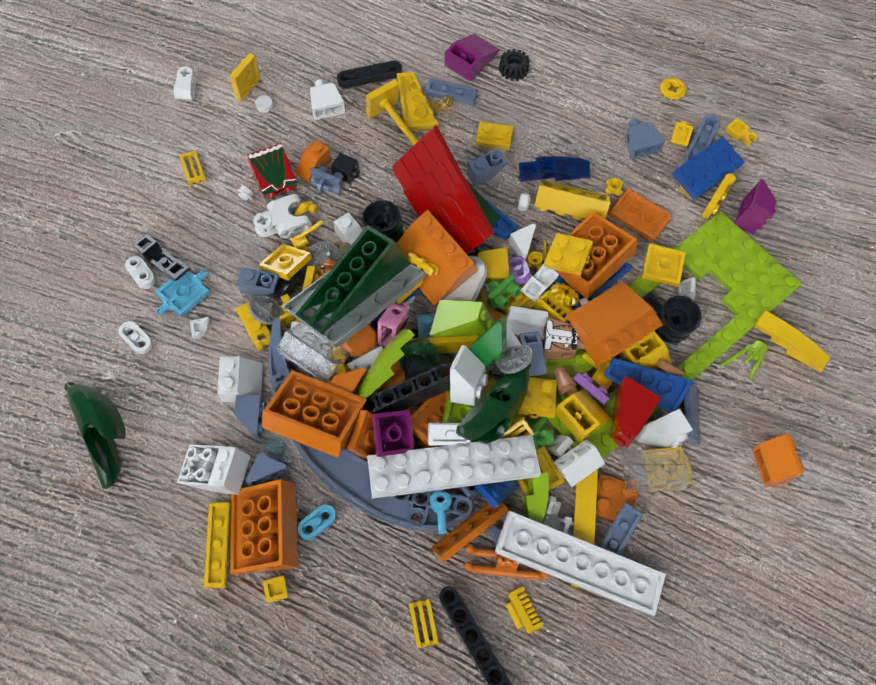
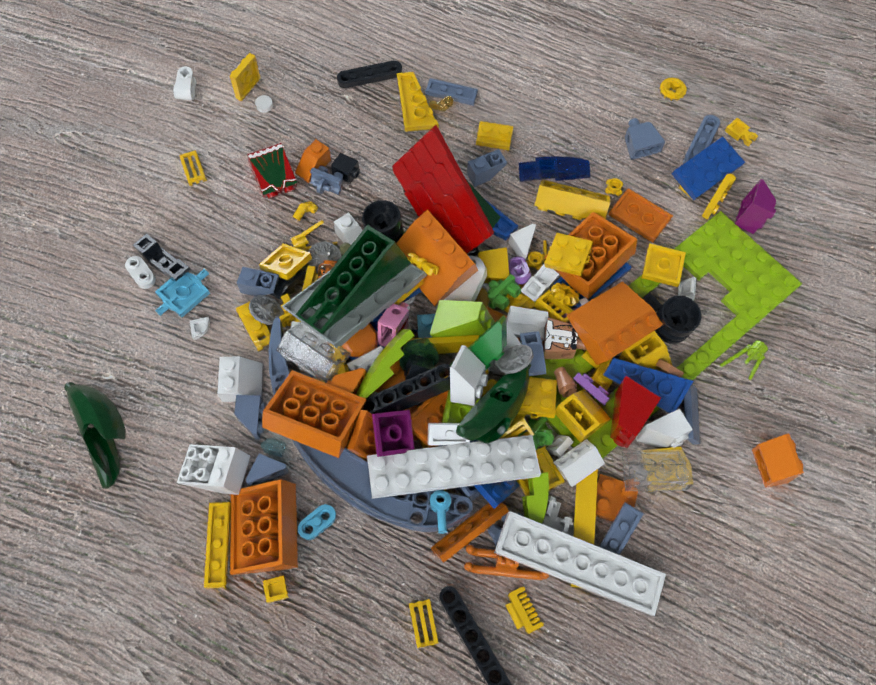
white plate [118,321,152,354] -> none
white plate [237,185,254,201] -> none
white piece [253,194,312,238] -> none
white torso [310,79,345,120] -> none
yellow tile [366,79,418,145] -> none
magenta slope [444,34,500,82] -> none
black tyre [499,49,530,81] -> none
white tile [518,193,530,211] -> none
yellow bracket [670,121,694,148] -> none
yellow slope [755,310,831,373] -> none

